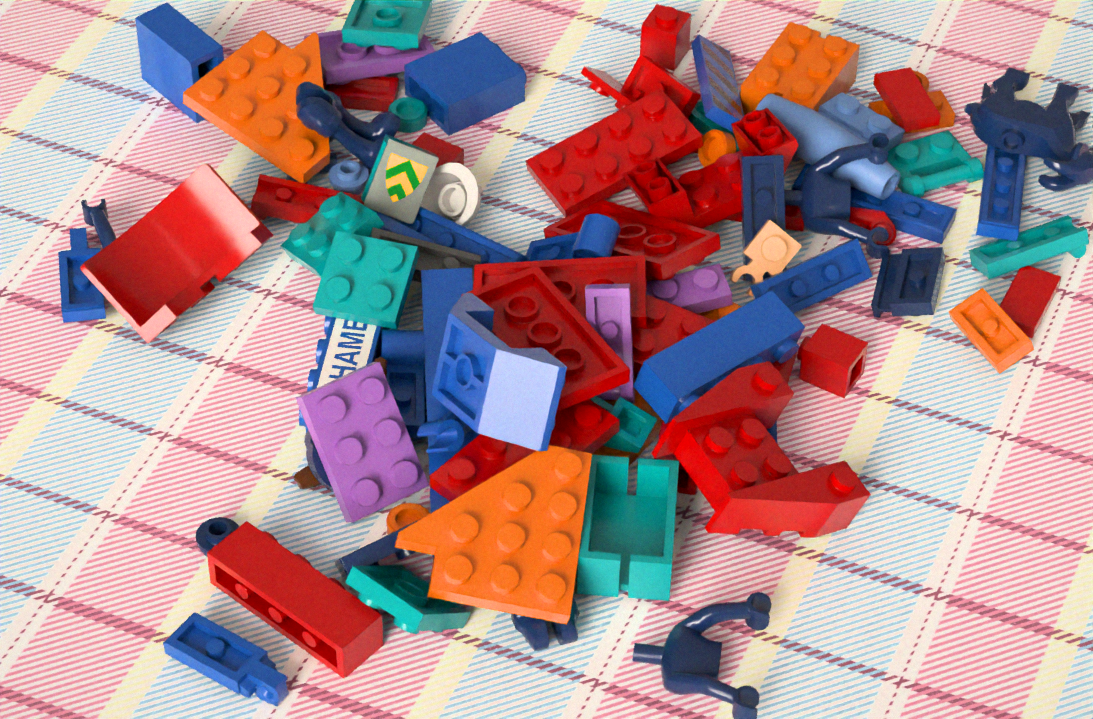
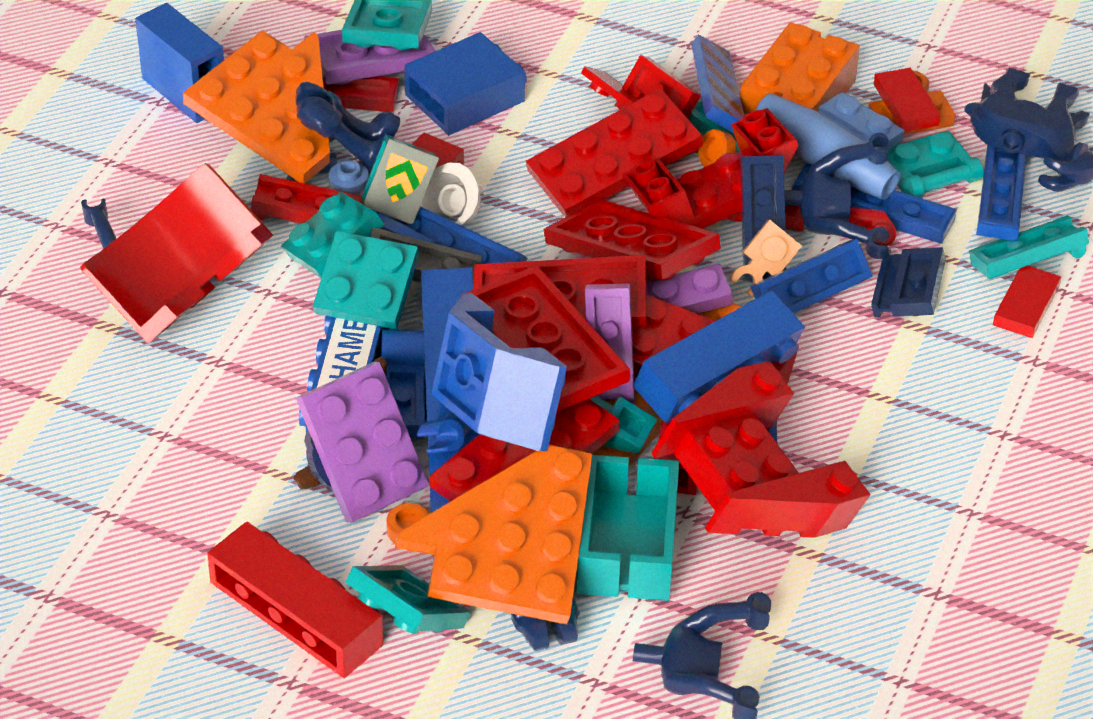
blue hinge [58,228,106,323] -> none
blue hinge [163,612,289,707] -> none
dark blue plate [196,517,240,557] -> none
dark blue plate [334,519,420,578] -> none
teal tile [388,97,428,133] -> none
blue plate [526,214,621,261] -> none
red brick [640,4,692,71] -> none
red brick [797,323,868,399] -> none
orange plate [949,288,1034,374] -> none

